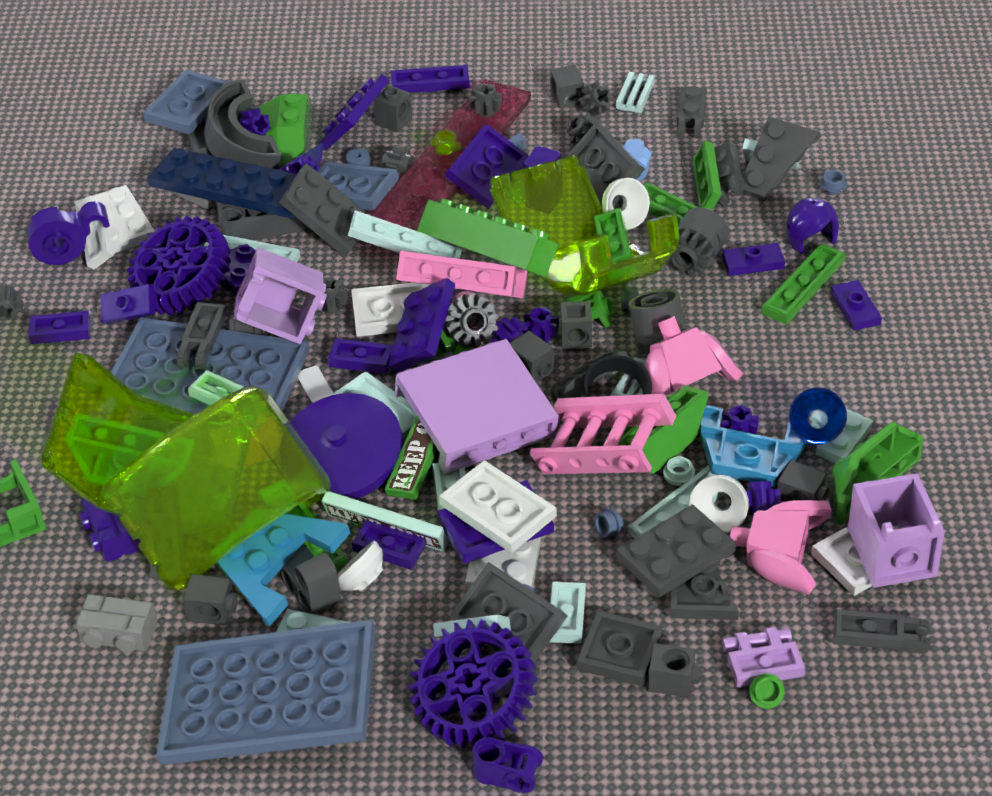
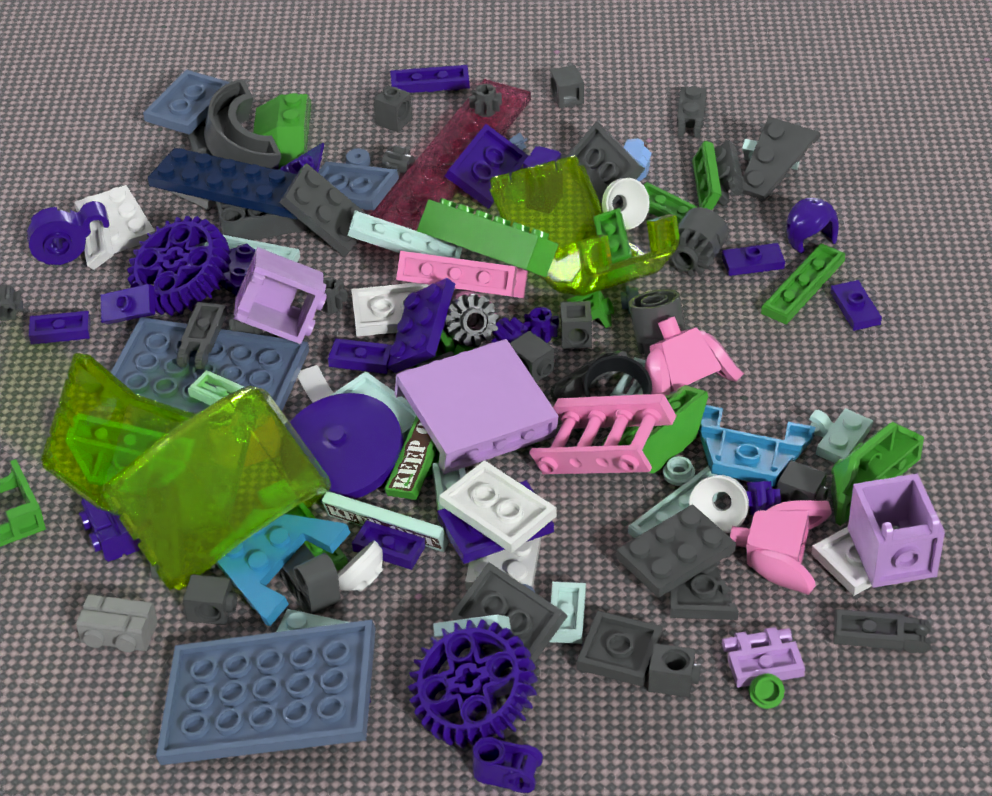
dark purple gear [238,108,271,135] -> none
dark purple plate [319,74,389,151] -> none
clear neon green plate [430,130,461,155] -> none
dark grey gear [567,113,597,145] -> none
dark grey gear [579,81,613,117] -> none
sand blue plate [594,508,623,539] -> none
light aqua tile [616,72,655,113] -> none
dark purple gear [720,405,759,435] -> none
clear blue piece [789,388,847,445] -> none
sand blue plate [820,170,847,195] -> none

